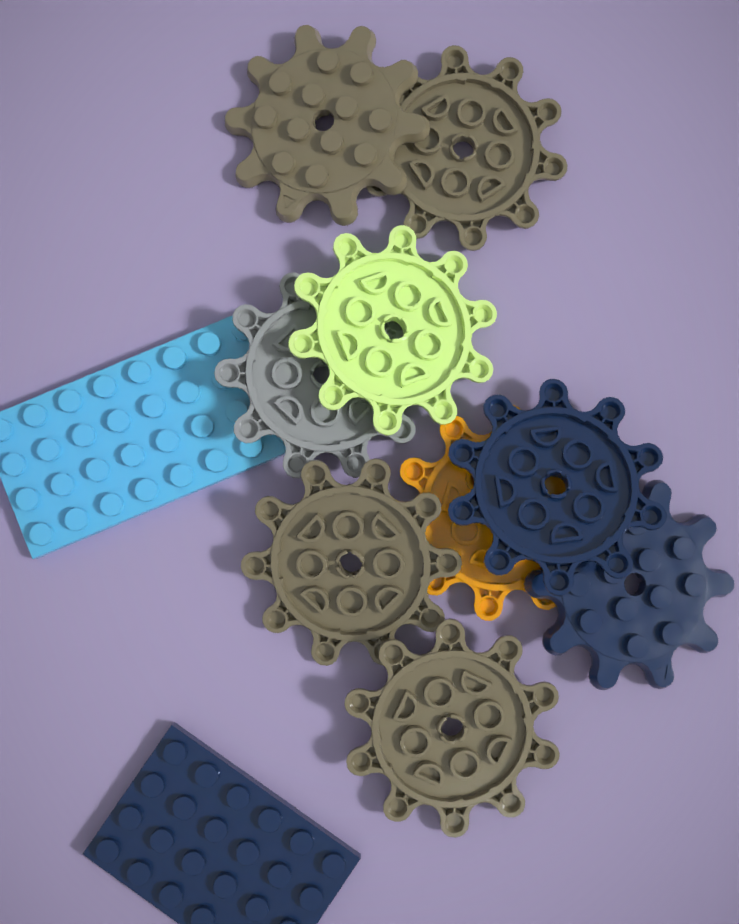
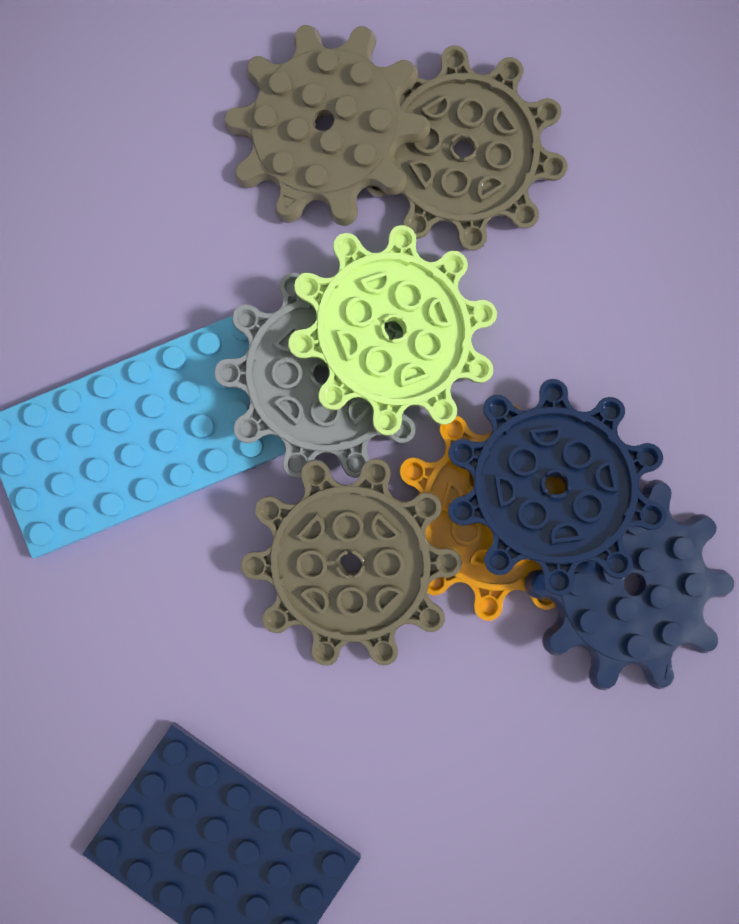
dark tan plate [344,618,560,838] -> none

